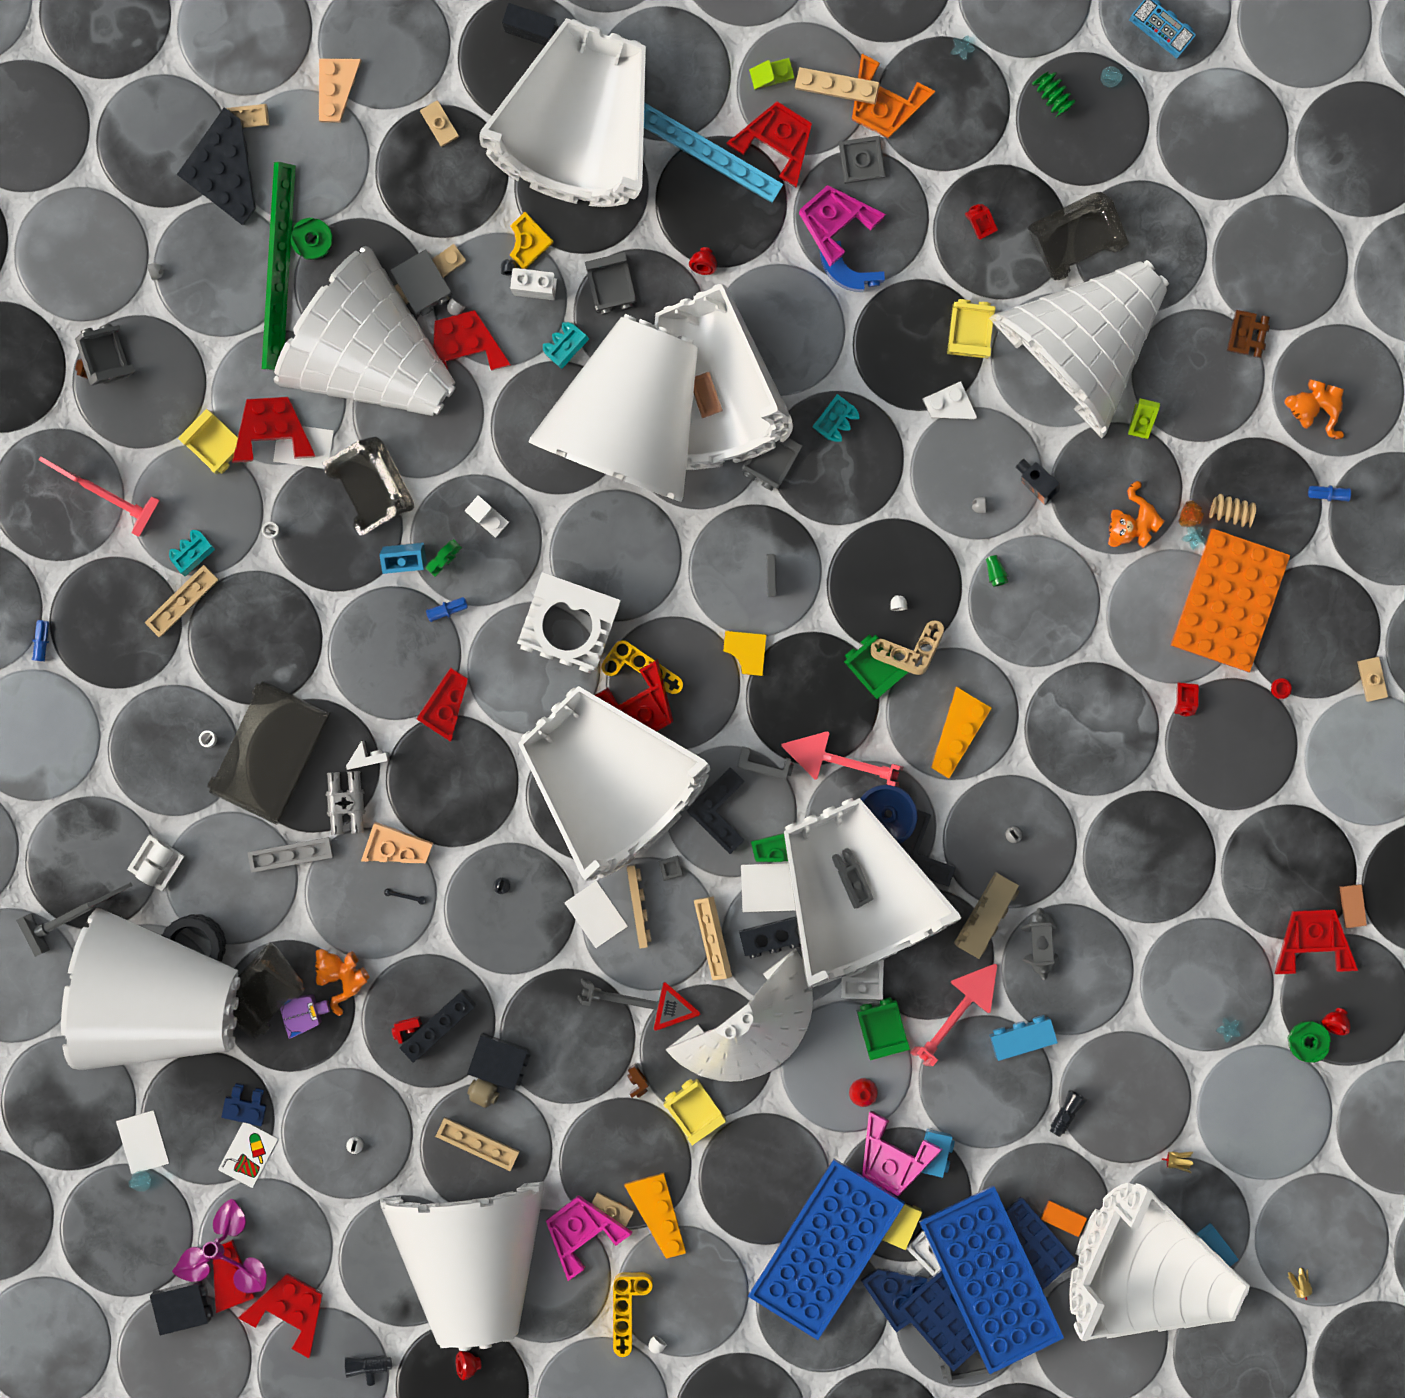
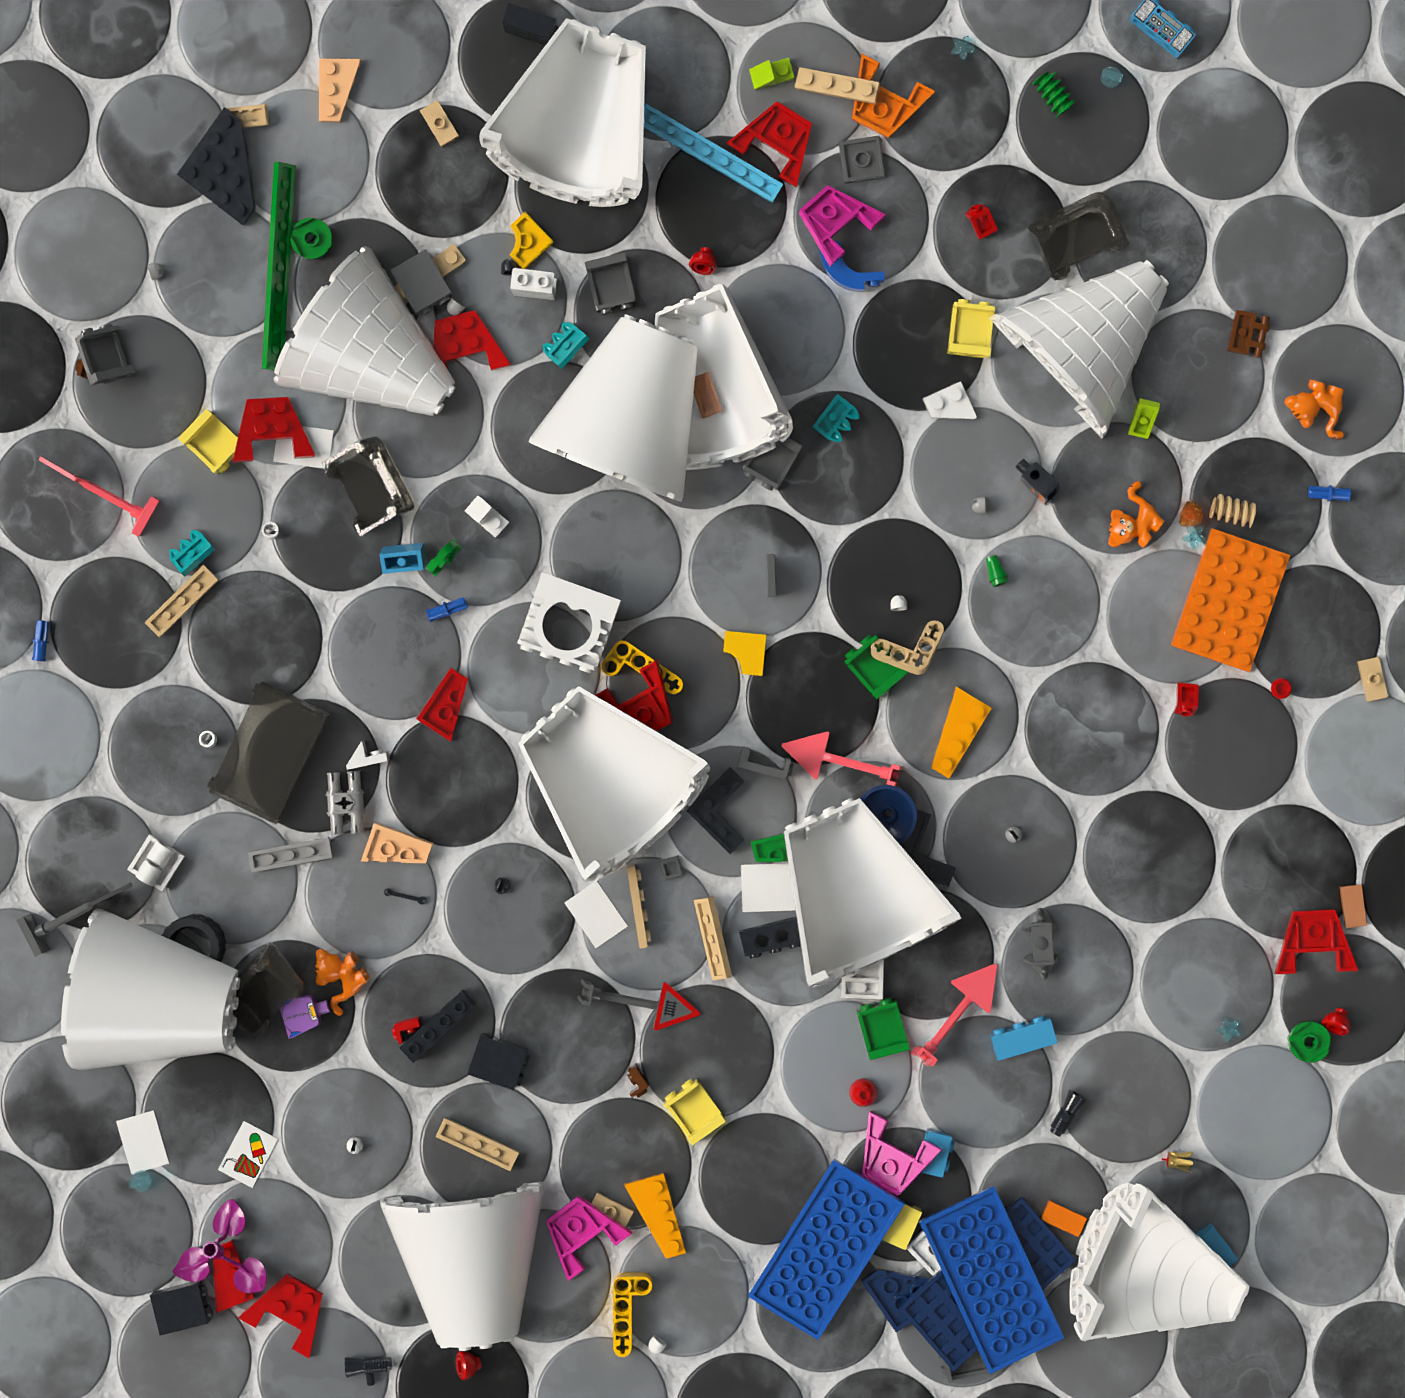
dark blue plate [221,1083,267,1126] -> none
dark tan head [467,1078,500,1108] -> none
white cone [666,948,813,1082] -> none
dark grey hinge [832,848,874,909] -> none
dark tan wedge [954,872,1019,959] -> none
pearl gold piece [1288,1268,1313,1300] -> none

